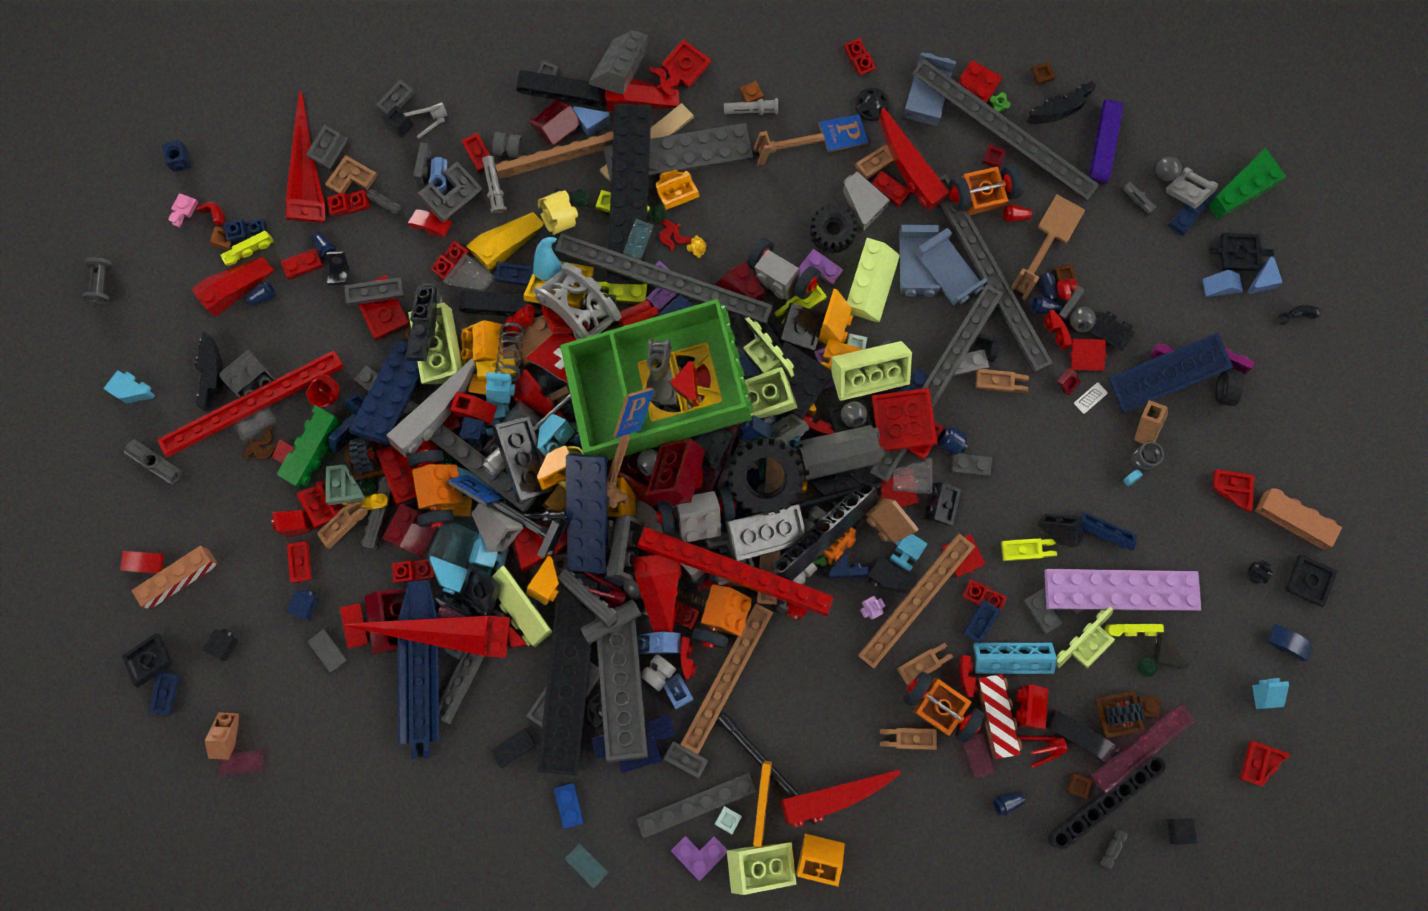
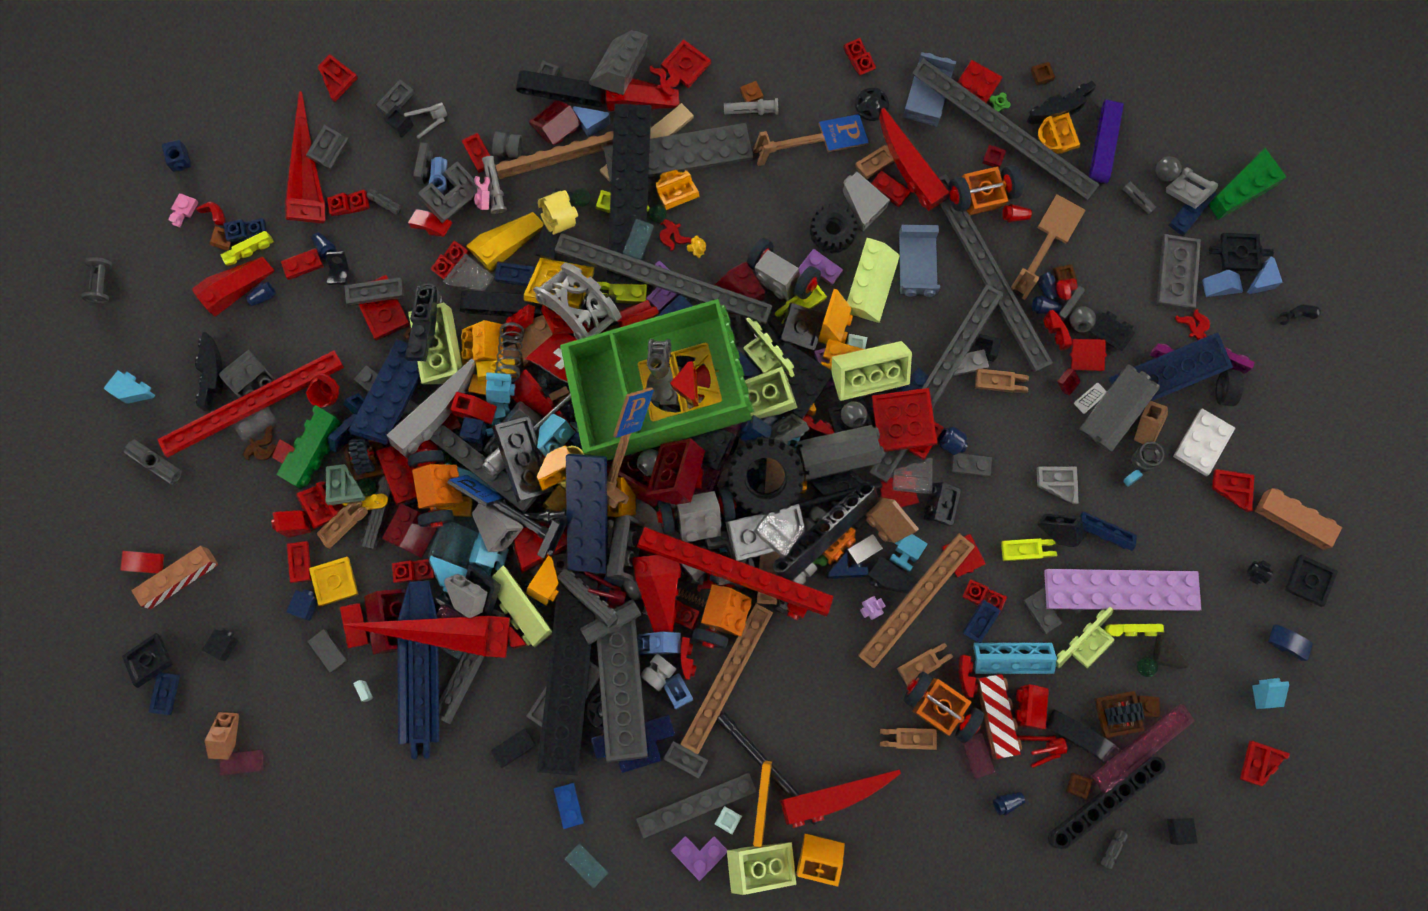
medium nougat plate [325,155,378,194] -> none
medium azure hat [533,237,563,281] -> none
sand blue panel [914,228,988,306] -> none
none -> yellow plate [309,557,359,607]
none -> red wing [318,54,358,102]
none -> light aqua tile [353,680,373,702]
none -> light grey slope [444,574,488,618]
none -> bright pink plate [474,176,490,210]
none -> clear wing [754,515,805,557]
none -> white sticker [848,534,883,564]
none -> light grey wing [1037,467,1079,504]
none -> light orange slope [1038,112,1080,154]
none -> dark grey brick [1078,364,1160,452]
none -> flat silver tile [1157,234,1201,310]
none -> white plate [1173,408,1235,476]
none -> red piece [1175,309,1210,340]

